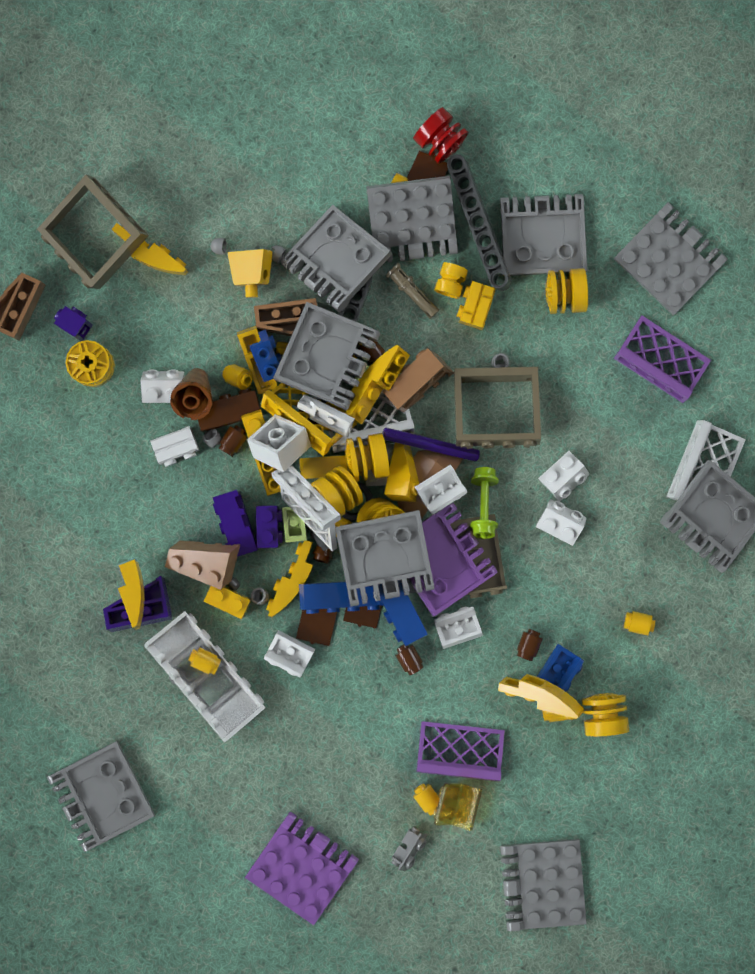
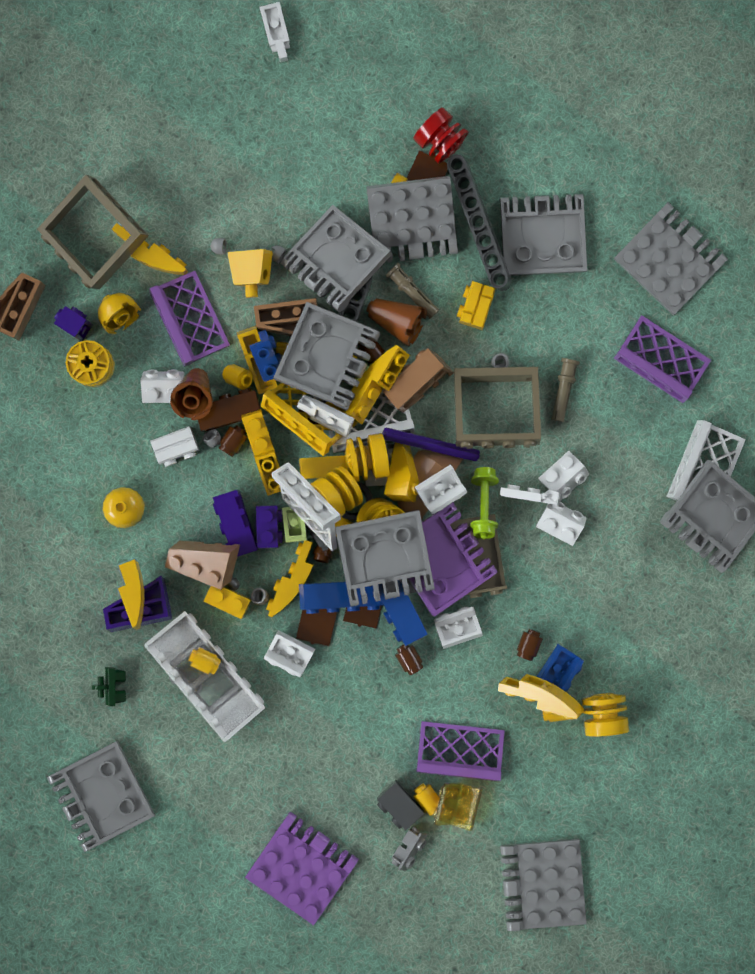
white brick [247,414,311,472] -> none
yellow wheel [434,262,468,299] -> none
yellow wheel [545,268,588,314] -> none
yellow brick [624,611,656,636] -> none
none -> dark green hips [92,667,126,706]
none -> yellow cylinder [98,293,141,334]
none -> yellow cylinder [103,487,145,528]
none -> medium lavender fence [149,271,230,367]
none -> white hinge [260,2,290,63]
none -> dark orange cone [367,298,427,346]
none -> dark grey brick [377,780,424,831]
none -> white hinge [500,484,560,505]
none -> dark tan pin [551,358,580,422]

